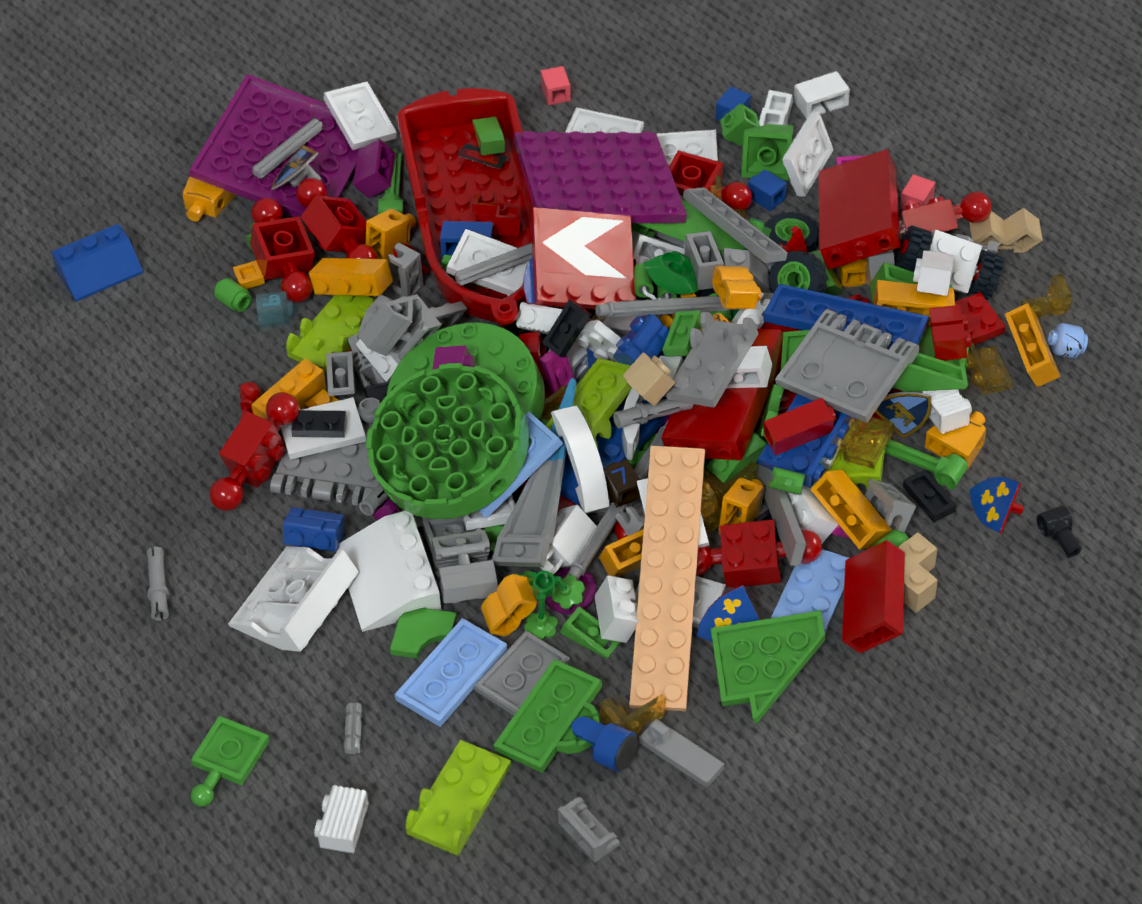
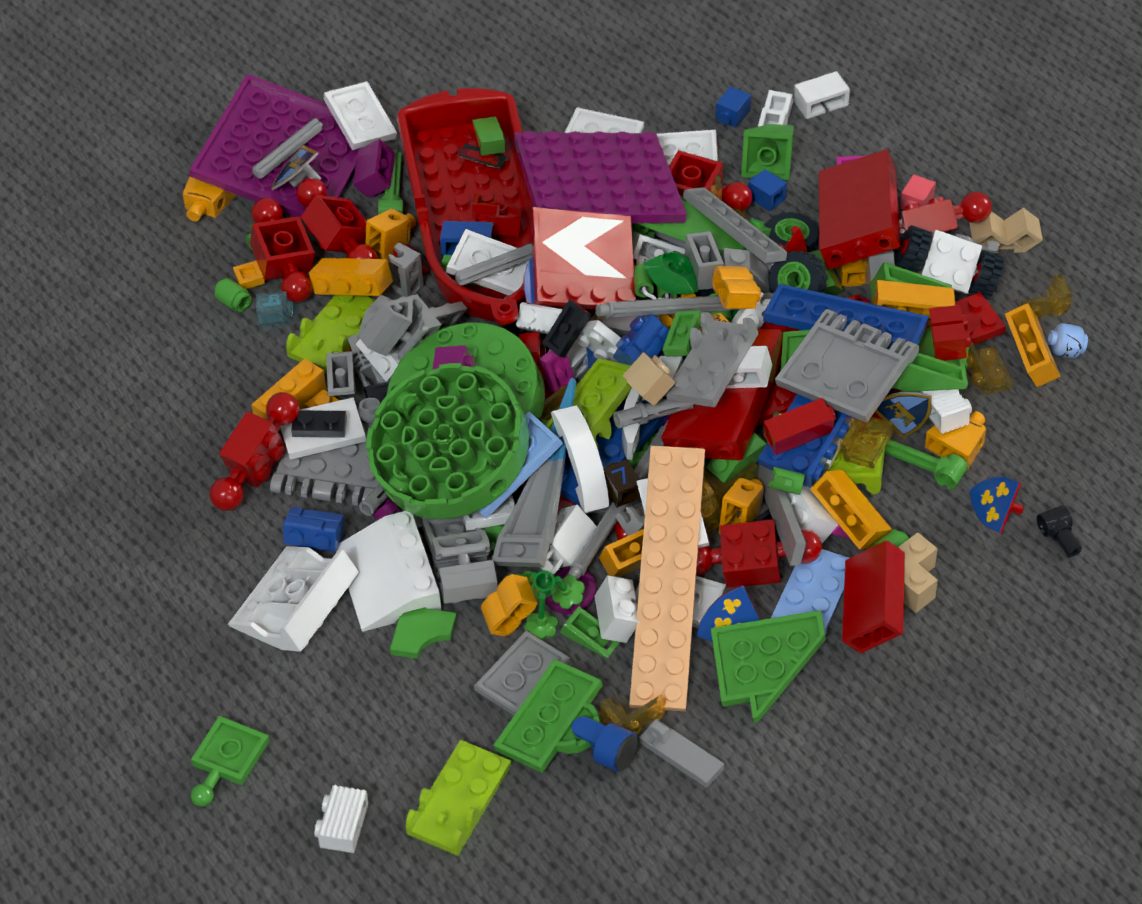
blue slope [51,223,143,302] -> none
light grey pin [146,547,169,621] -> none
red piece [240,382,261,421] -> none
light grey axle [344,702,362,755] -> none
light blue plate [395,618,507,727] -> none
coral brick [541,66,571,105] -> none
light grey hinge [558,797,620,863] -> none
bright green brick [720,103,760,146] -> none
bright green tile [757,384,784,437] -> none
white plate [782,112,834,197] -> none
light grey hinge [865,479,916,532] -> none
black plate [903,469,956,523] -> none
white brick [913,251,954,296] -> none

